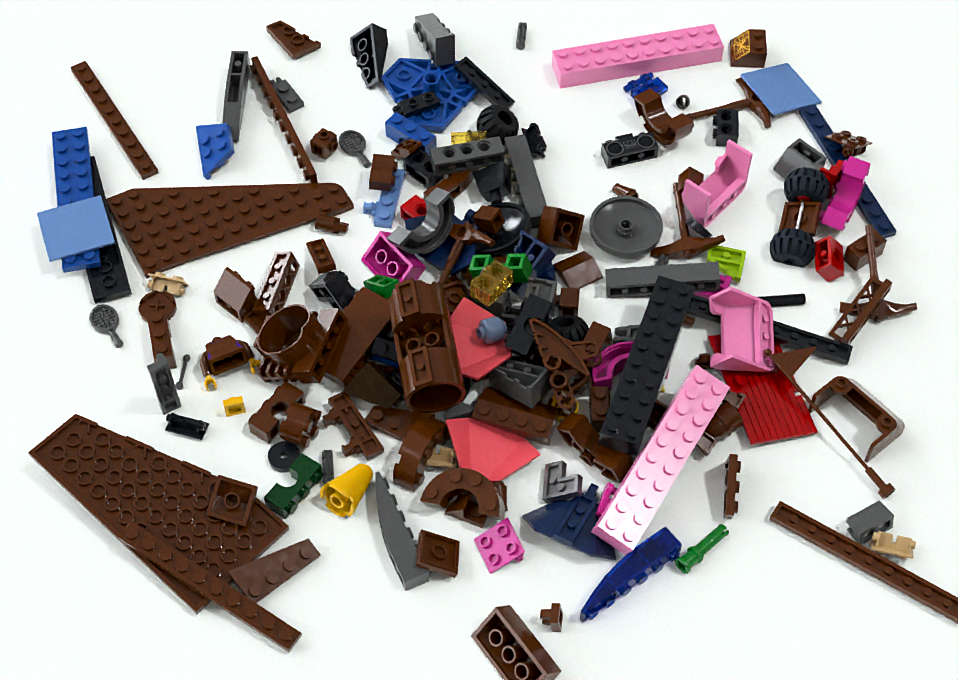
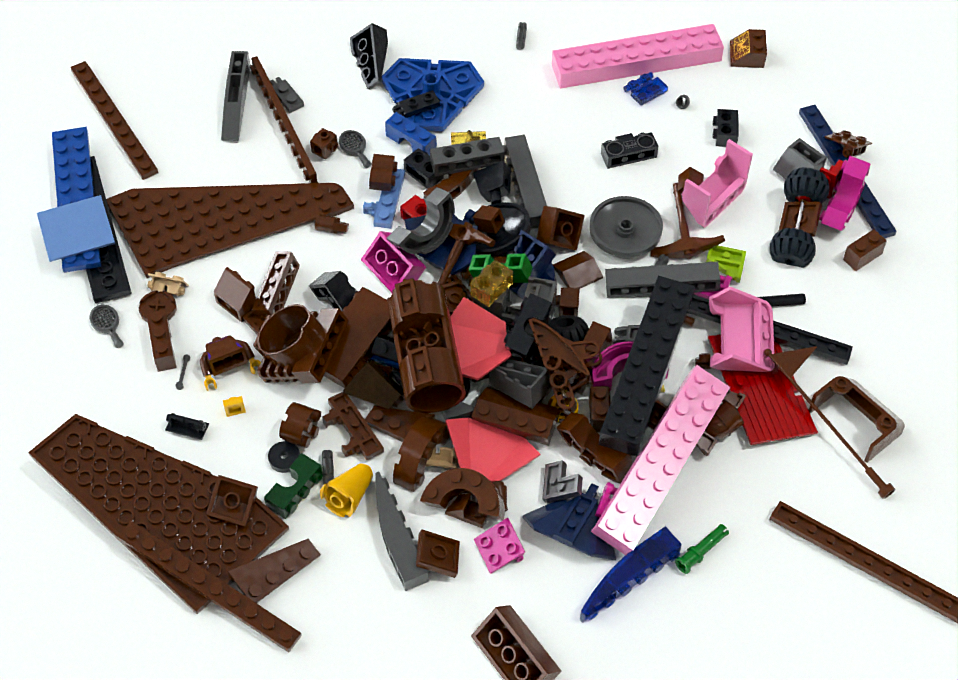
dark grey hinge [146,353,182,415] -> none
blue wing [196,123,235,180] -> none
reddish brown arch [248,381,306,444] -> none
reddish brown wing [266,20,321,59] -> none
reddish brown tile [306,238,337,274] -> none
green hinge [363,274,400,299] -> none
reddish brown slope [391,139,423,159] -> none
dark grey wedge [413,13,455,67] -> none
black plate [453,56,515,109] -> none
black wheel [476,105,519,145] -> none
sand blue head [476,316,507,344] -> none
black hinge [521,123,547,158] -> none
reddish brown tile [540,603,563,632] -> none
reddish brown cone [612,183,639,198] -> none
reddish brown brick [634,88,694,145] -> none
reddish brown piece [686,77,771,129] -> none
black piece [686,217,713,238] -> none
reddish brown wing [723,454,741,519] -> none
medium blue piece [740,63,822,116] -> none
red brick [815,235,844,282] -> none
reddish brown fence [828,276,893,345] -> none
reddish brown piece [839,224,917,323] -> none
dark grey hinge [846,500,894,545] -> none
tan hinge [870,531,916,559] -> none

